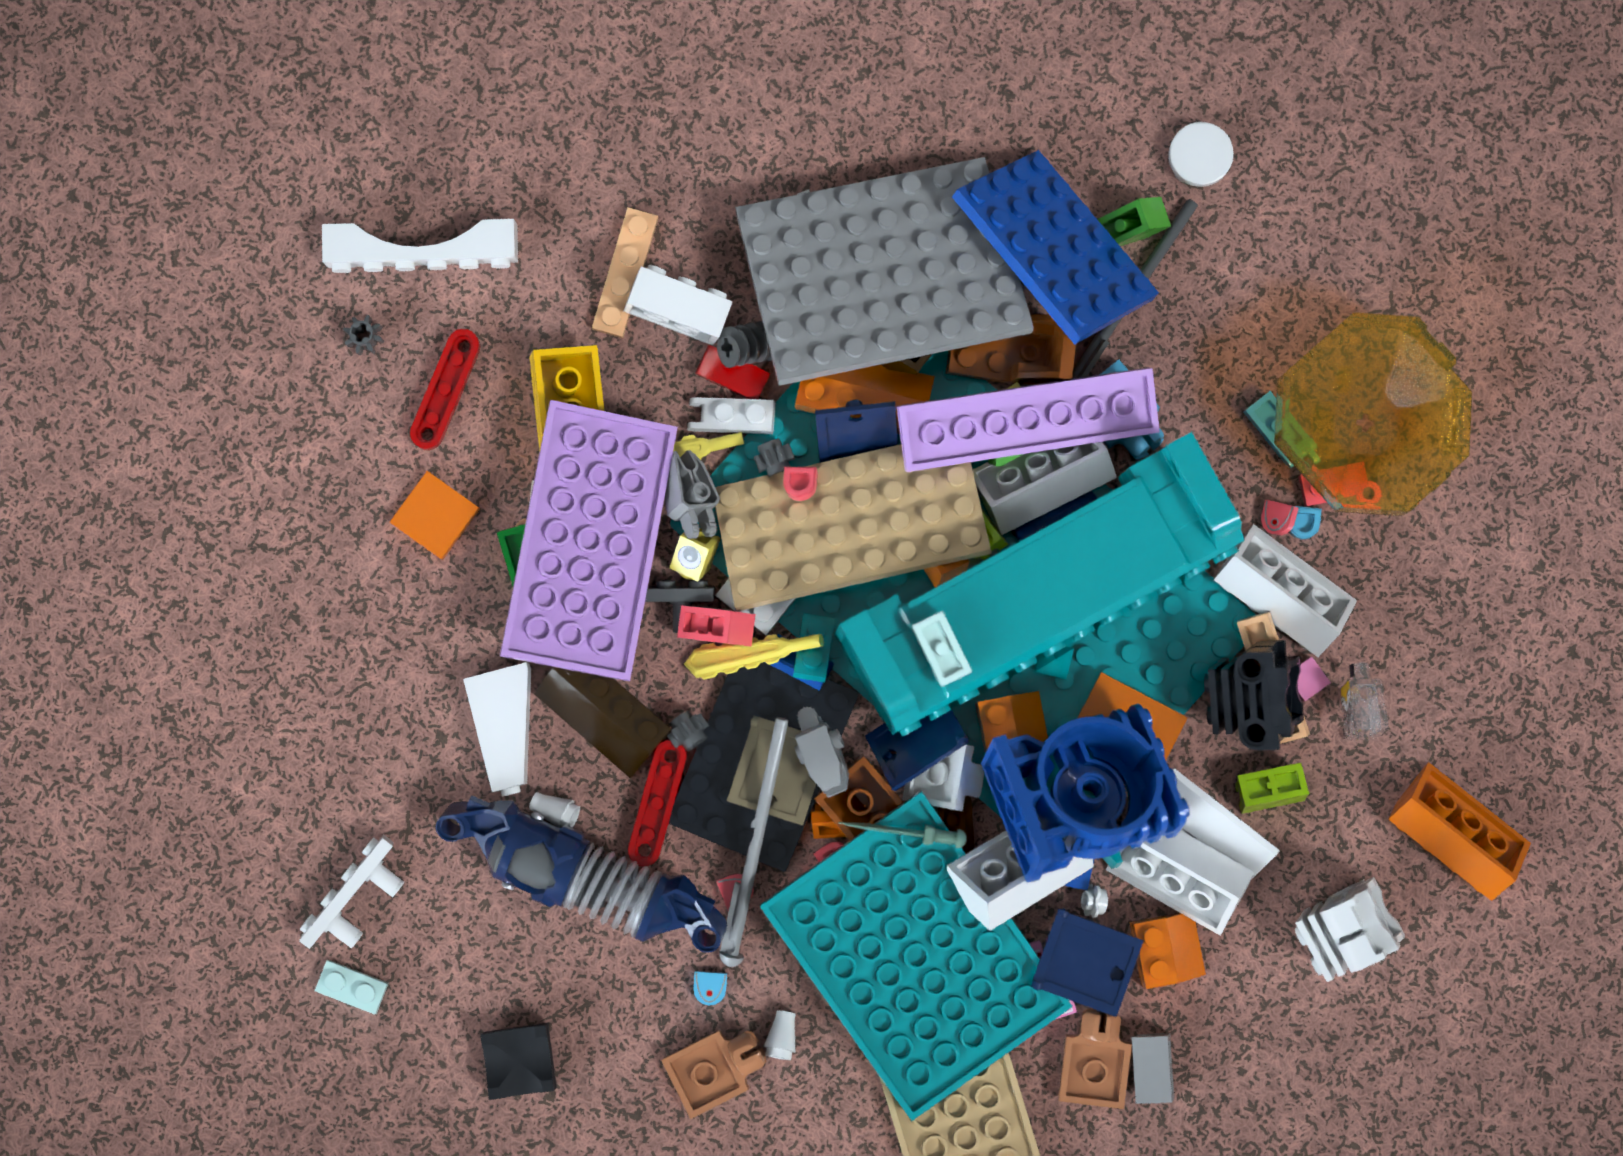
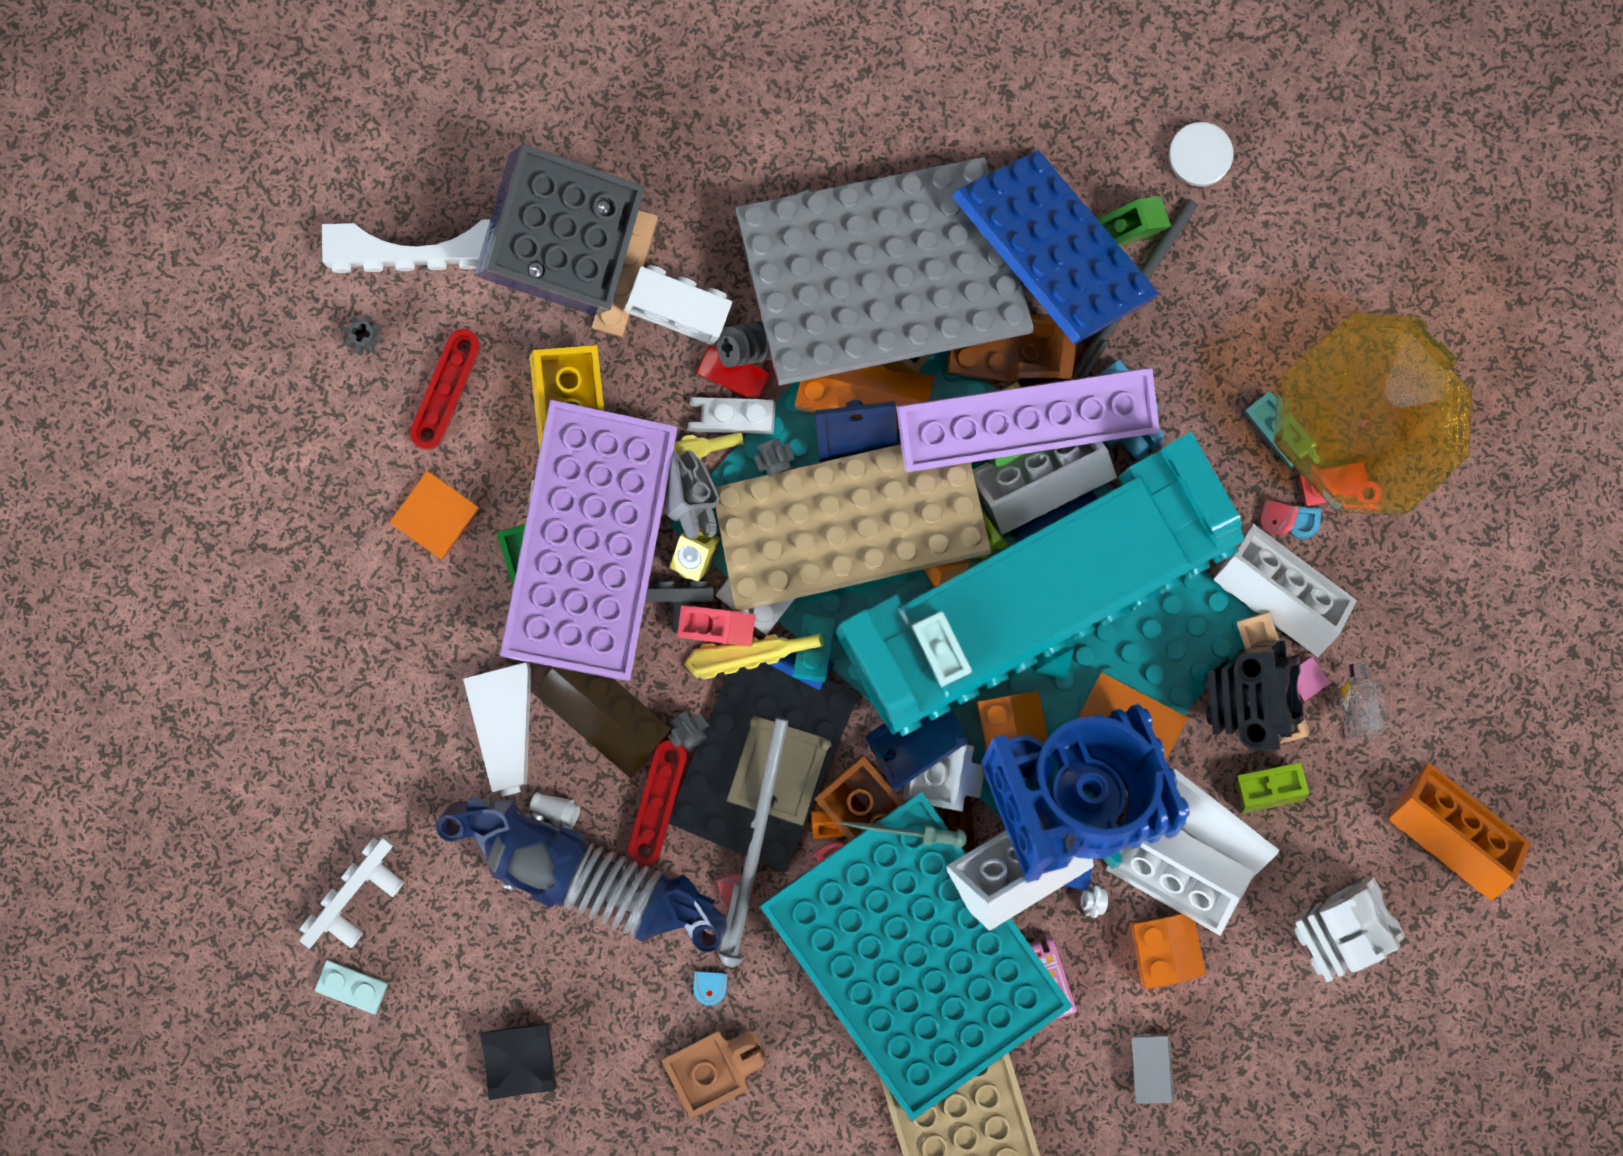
white cone [764,1010,796,1060] -> none
coral tile [783,467,818,501] -> none
light grey hinge [795,706,849,798] -> none
dark blue container [1031,908,1143,1017] -> none
nougat plate [1058,1008,1132,1109] -> none
none -> dark grey piece [474,144,645,316]

